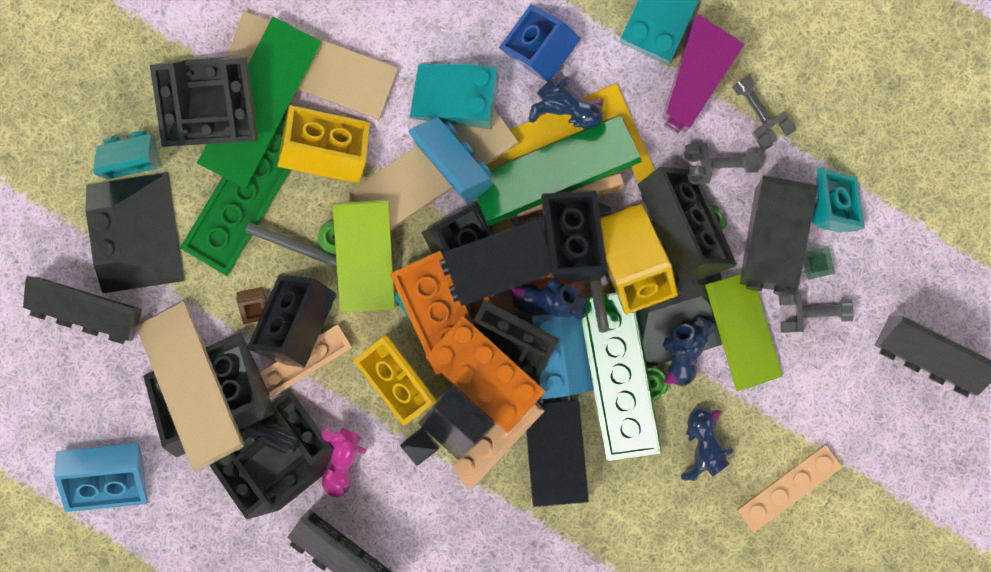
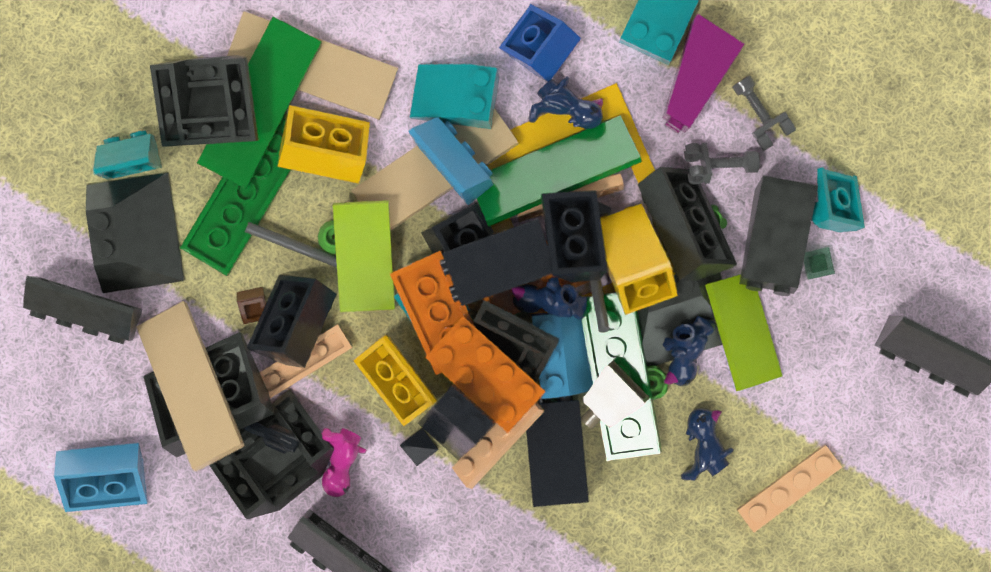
dark grey bar [779,294,854,333] -> none
none -> torso [581,361,650,429]

